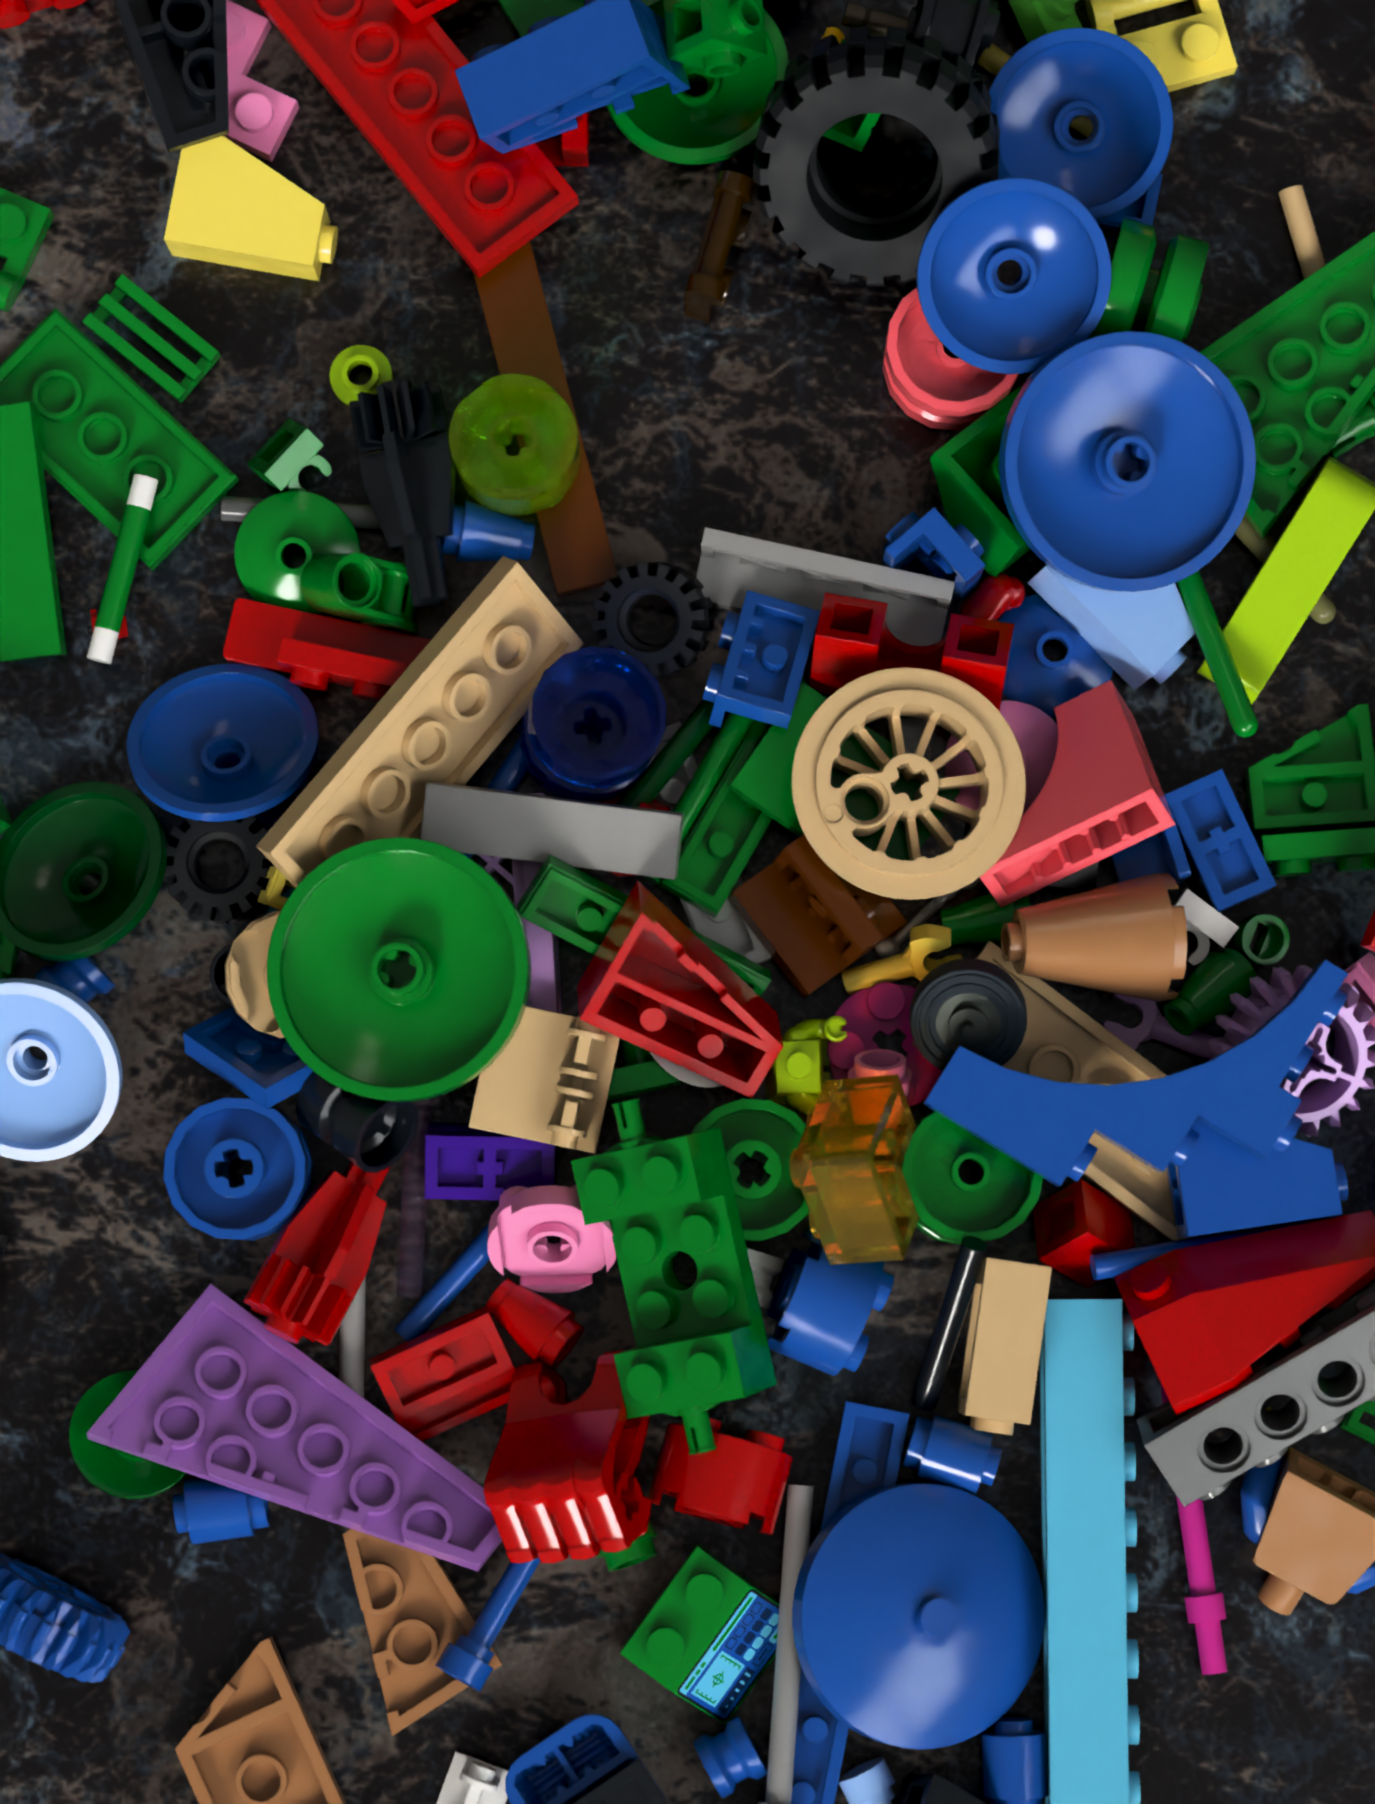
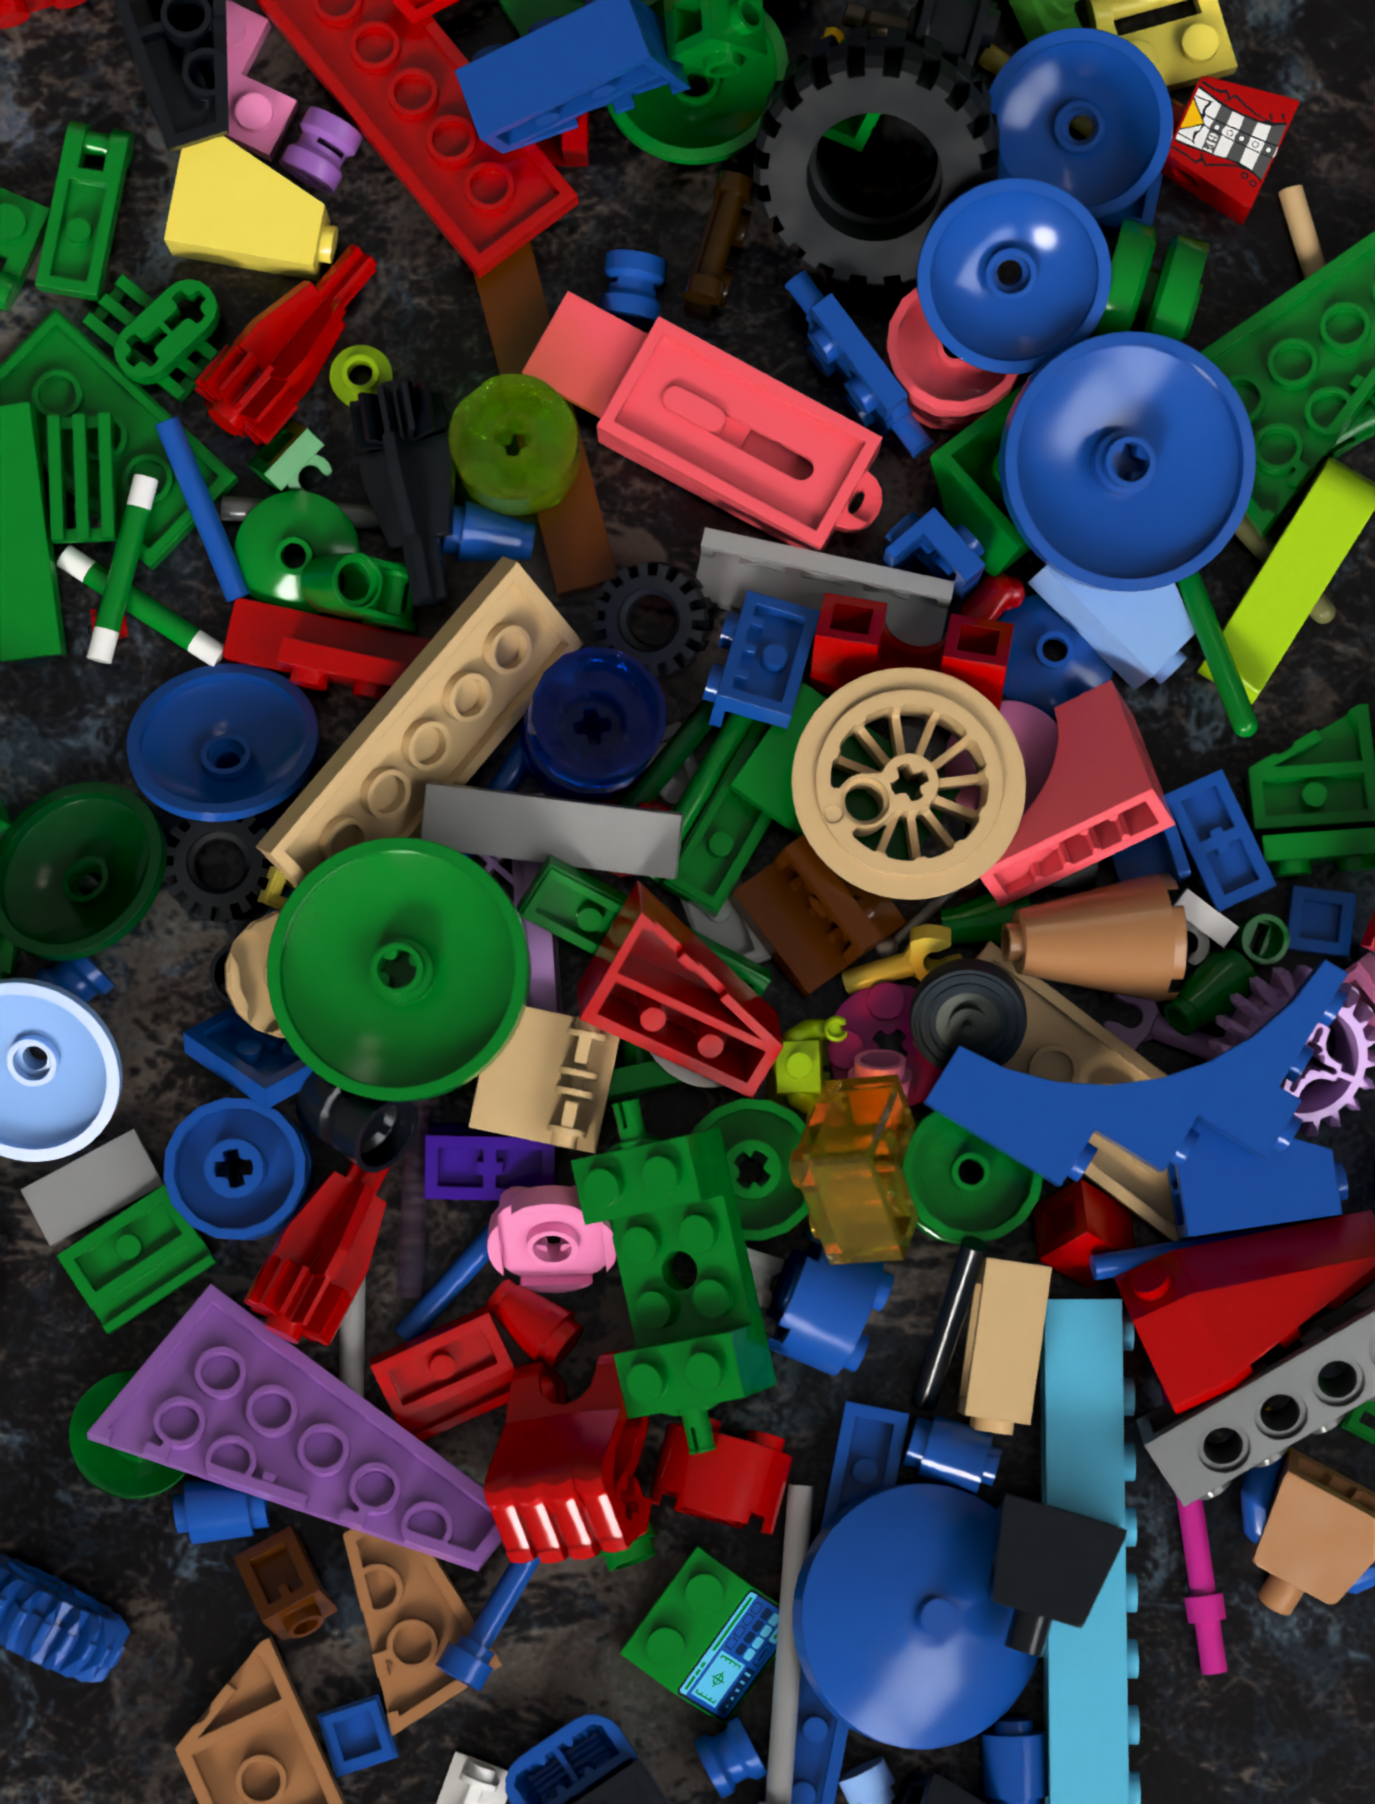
none -> light grey tile [20,1129,165,1246]
none -> green plate [35,120,134,302]
none -> green tile [47,412,118,544]
none -> green bar [57,545,224,666]
none -> green plate [57,1184,218,1334]
none -> green beam [114,279,221,385]
none -> blue bar [155,416,250,602]
none -> red piece [194,244,377,445]
none -> reddish brown bracket [234,1526,338,1641]
none -> medium lavender wheel [279,106,364,194]
none -> blue tile [317,1692,400,1777]
none -> coral piece [522,291,883,553]
none -> blue wheel [598,249,668,329]
none -> blue plate [785,270,934,458]
none -> black torso [988,1491,1127,1657]
none -> torso [1161,76,1300,225]
none -> blue tile [1285,885,1357,959]

